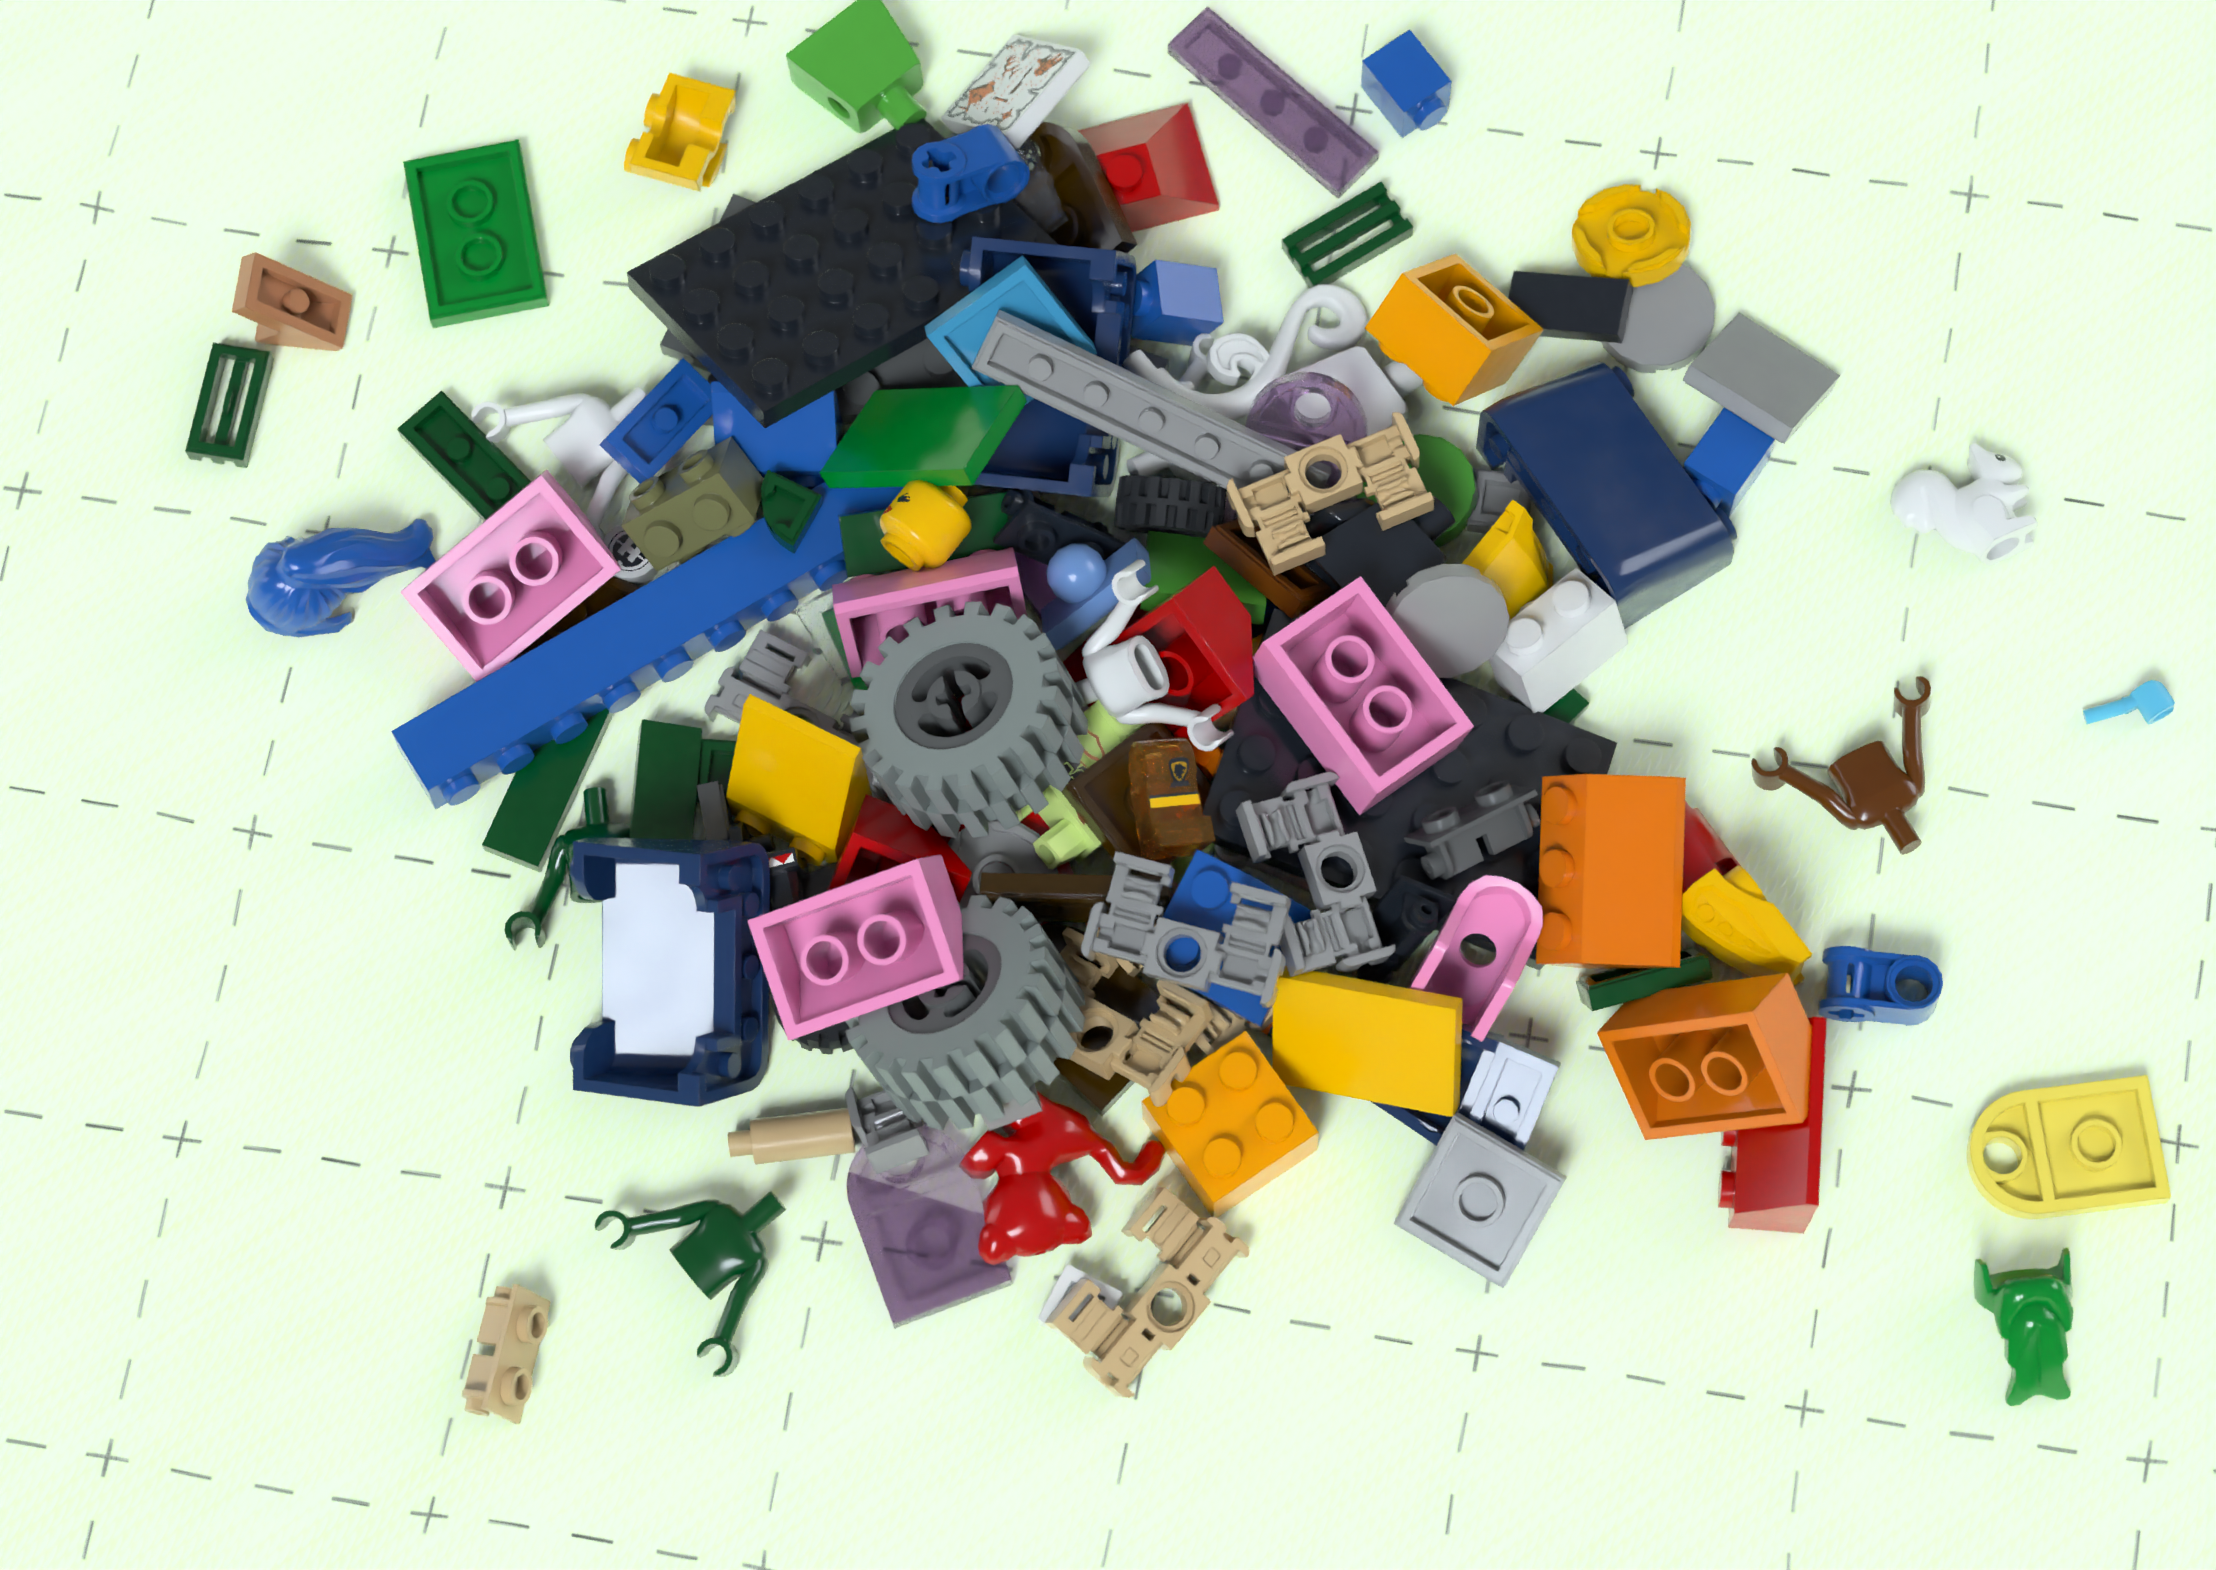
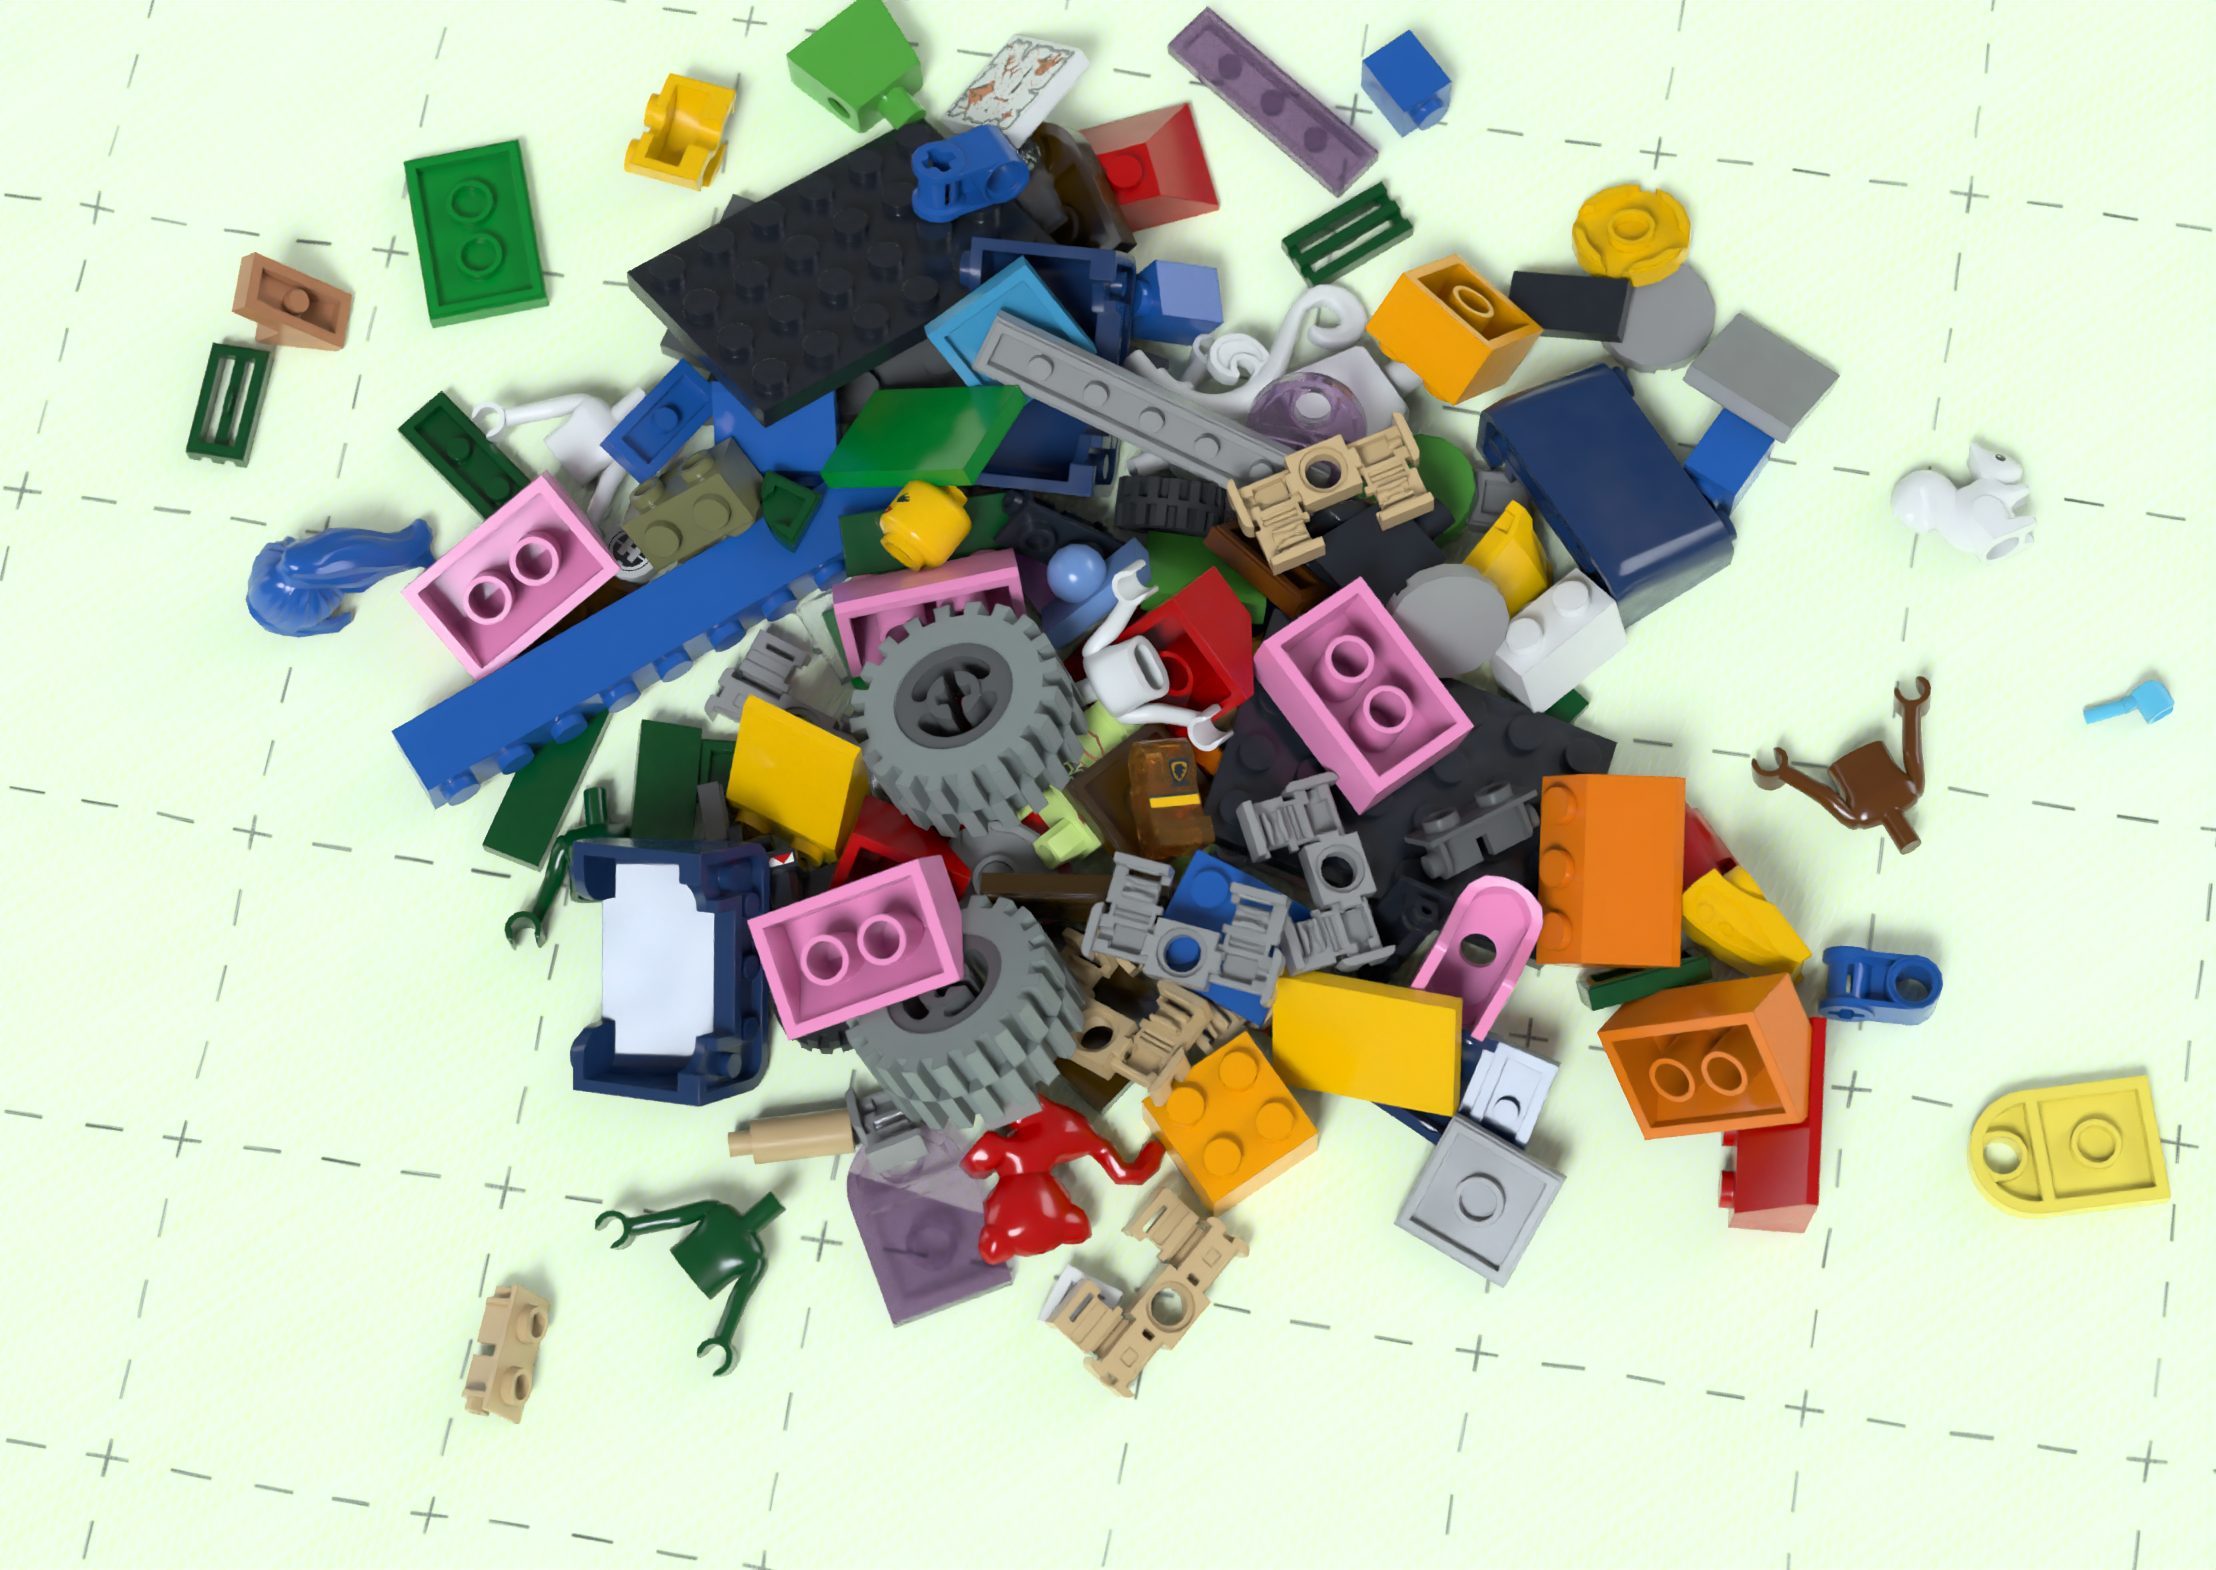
green hair [1973,1248,2074,1406] -> none

